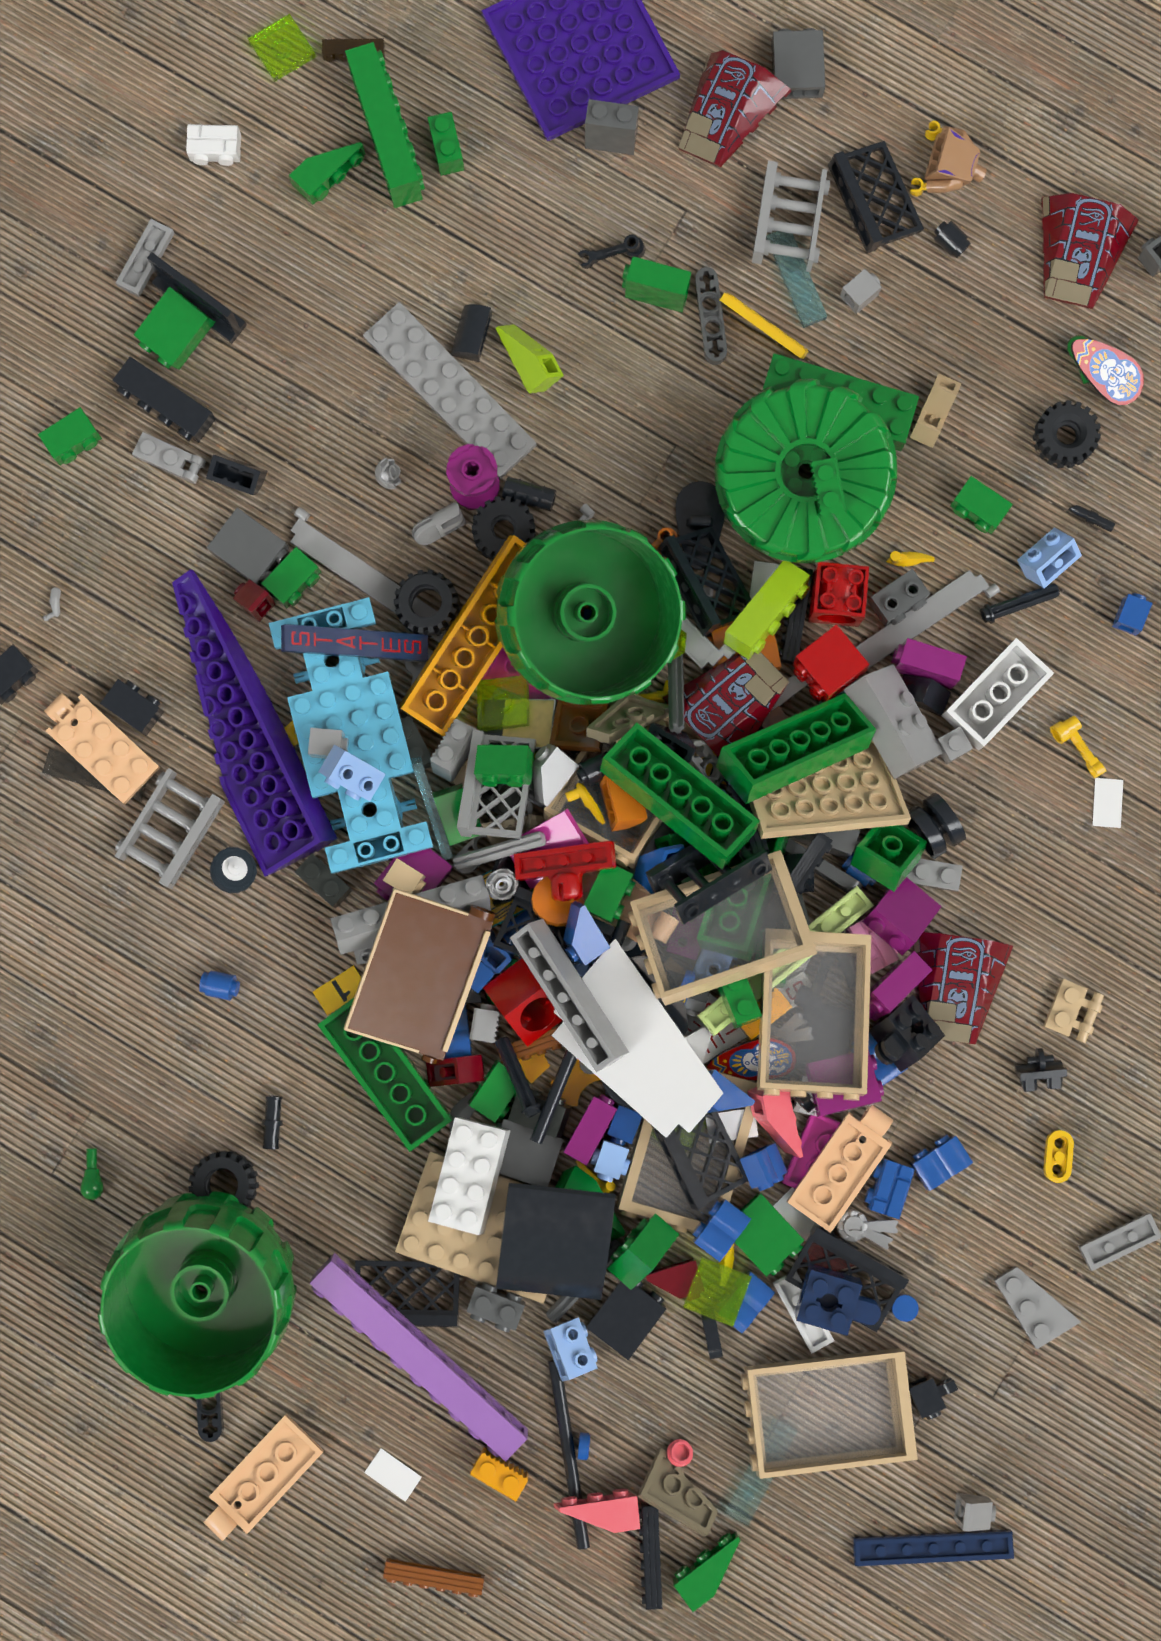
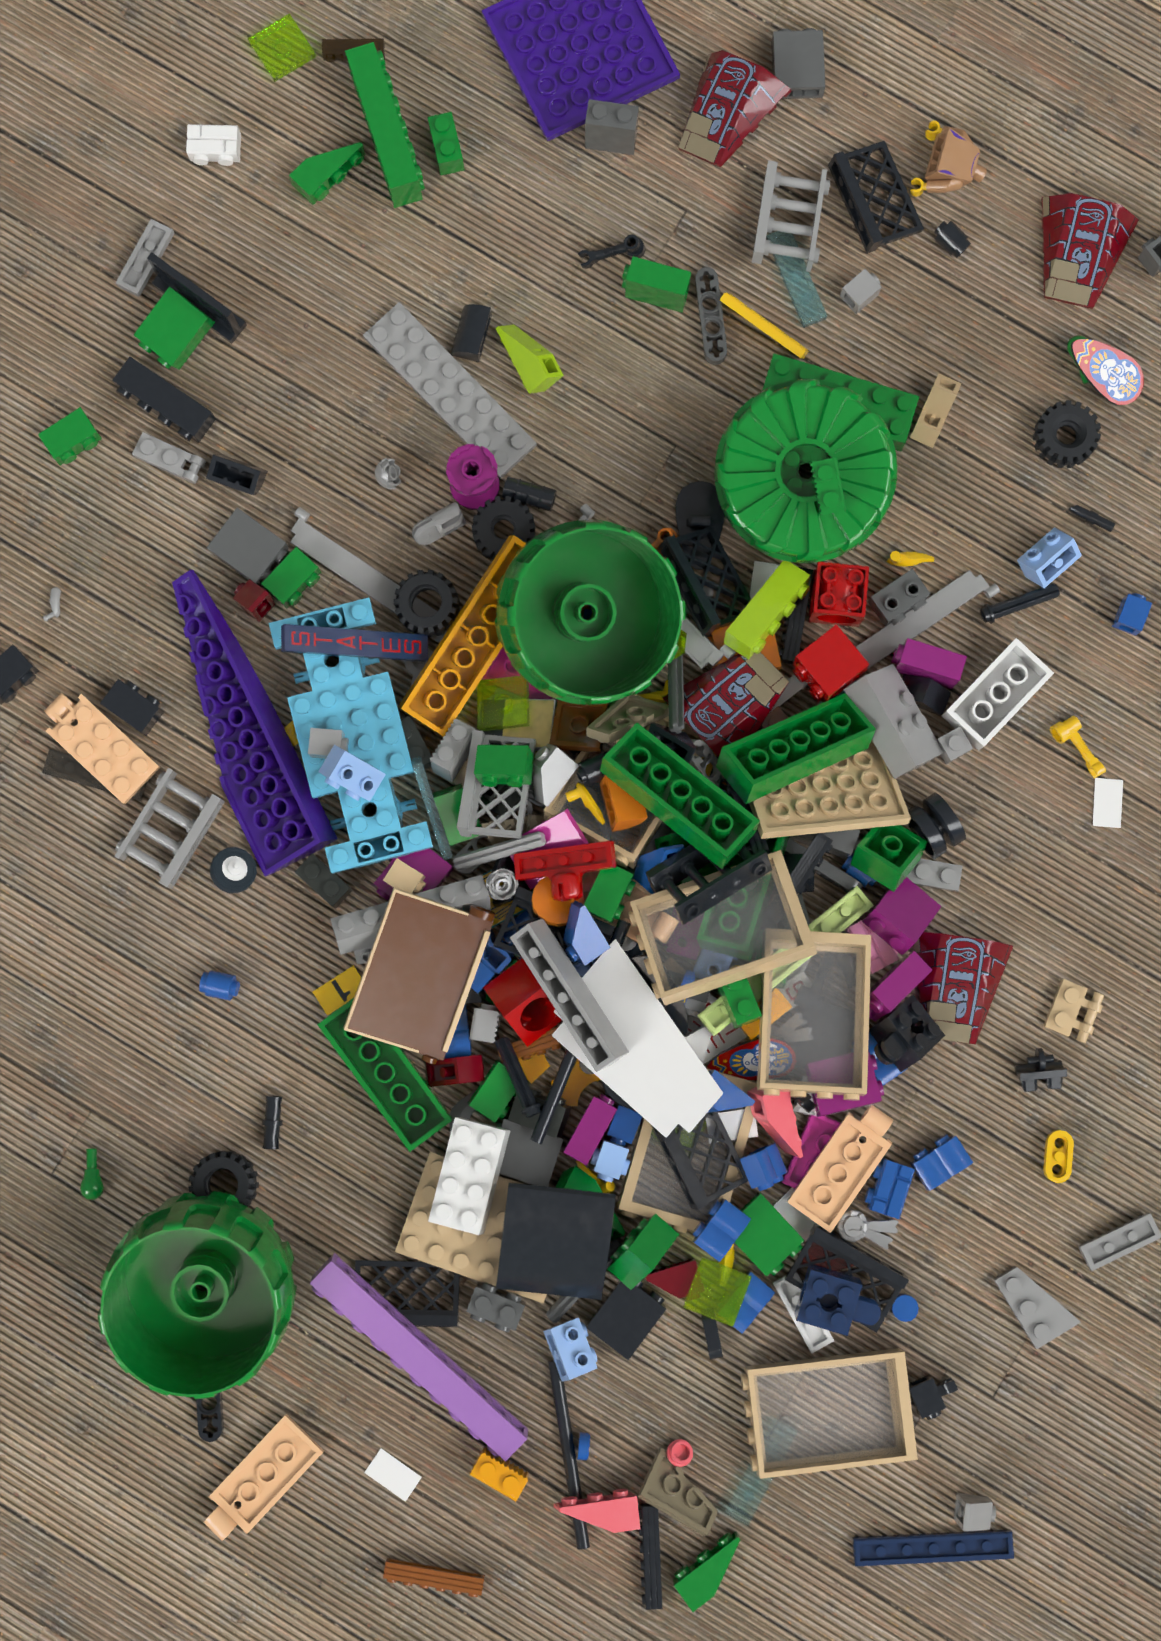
green brick [950,476,1013,534] -> none

